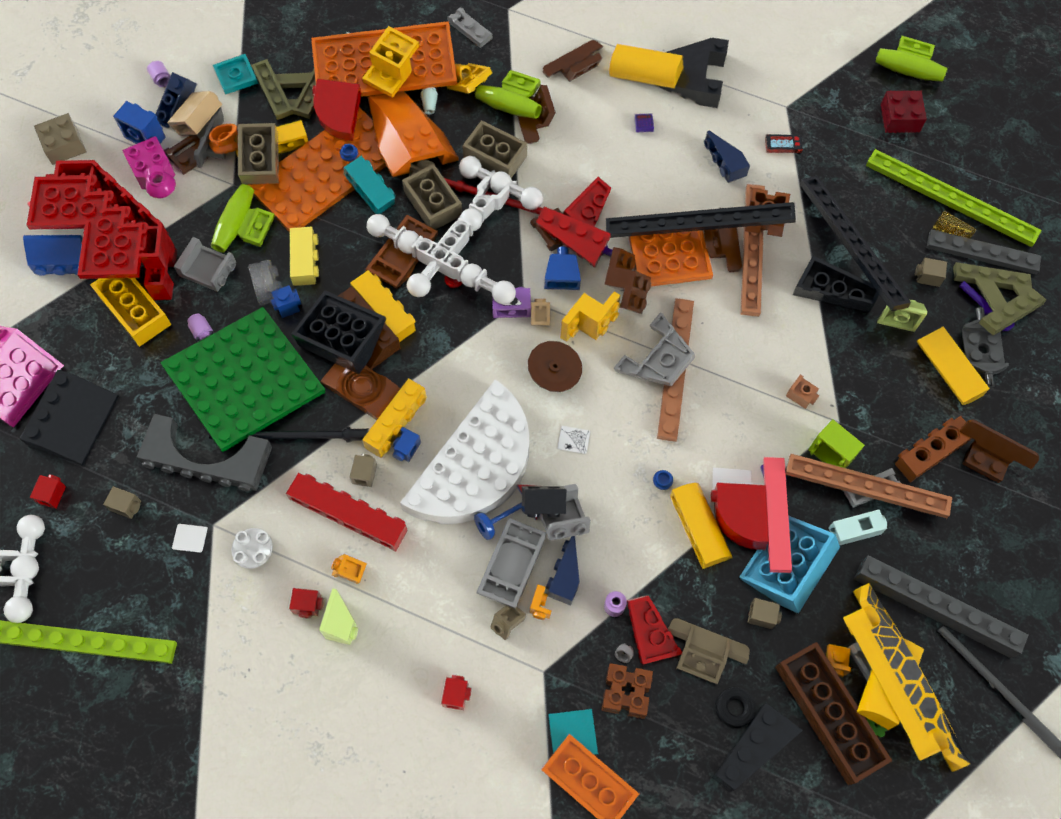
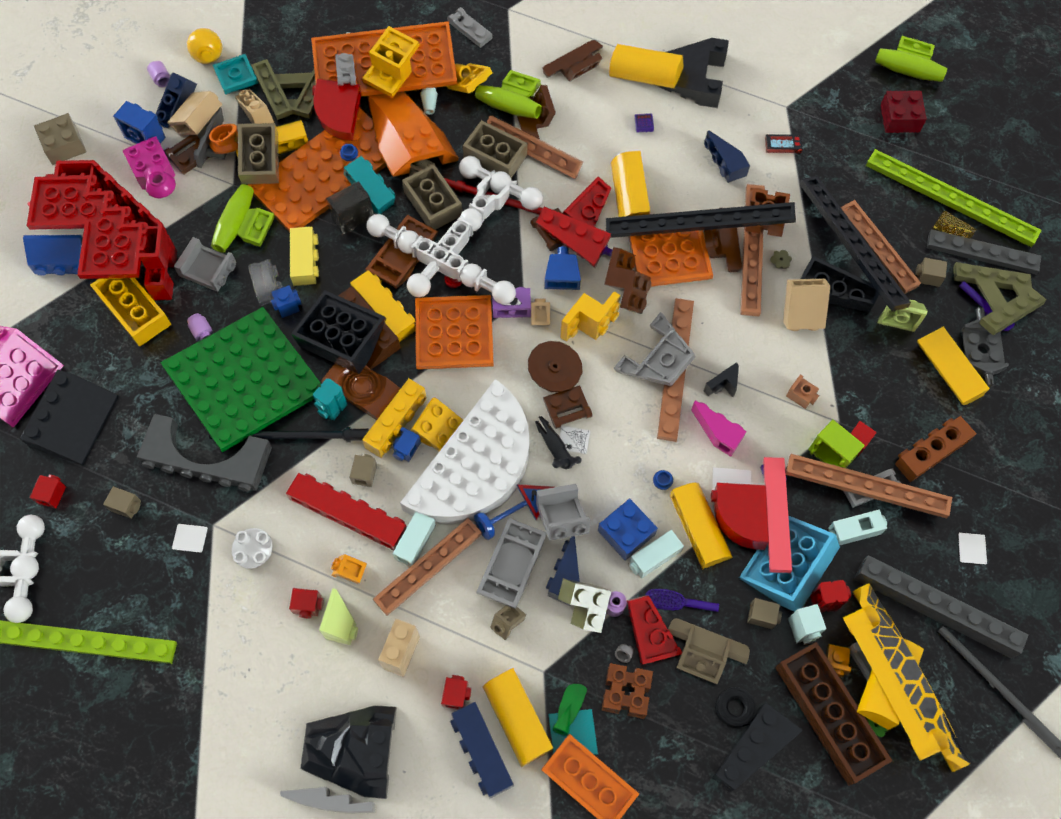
black brick [522,486,567,518] -> none
light orange bracket [529,584,551,620] -> none
reddish brown plate [960,419,1039,483] -> none
none -> yellow brick [187,28,222,64]
none -> tan slope [235,89,274,124]
none -> light grey slope [280,787,375,813]
none -> black wedge [300,705,397,799]
none -> teal brick [313,378,347,420]
none -> clear smoke brick [326,181,374,234]
none -> light grey plate [335,53,356,86]
none -> nougat plate [373,518,482,616]
none -> tan brick [378,618,420,677]
none -> light aqua brick [393,512,436,567]
none -> yellow plate [411,397,463,452]
none -> orange plate [415,295,494,369]
none -> dark blue brick [450,702,514,798]
none -> yellow brick [483,668,553,767]
none -> nougat plate [487,116,583,179]
none -> black piece [535,416,582,469]
none -> reddish brown plate [543,385,592,429]
none -> green piece [553,684,587,736]
none -> brick [558,578,611,633]
none -> blue brick [598,498,658,561]
none -> yellow brick [611,151,650,217]
none -> light aqua brick [629,530,684,578]
none -> dark purple piece [645,589,719,612]
none -> dark pink slope [691,400,747,457]
none -> black slope [703,362,739,397]
none -> olive plant [770,250,792,269]
none -> tan brick [783,279,830,331]
none -> light aqua brick [788,604,826,645]
none -> red brick [810,580,851,613]
none -> nougat plate [841,200,921,294]
none -> red brick [850,421,877,457]
none -> white sticker [958,533,987,564]

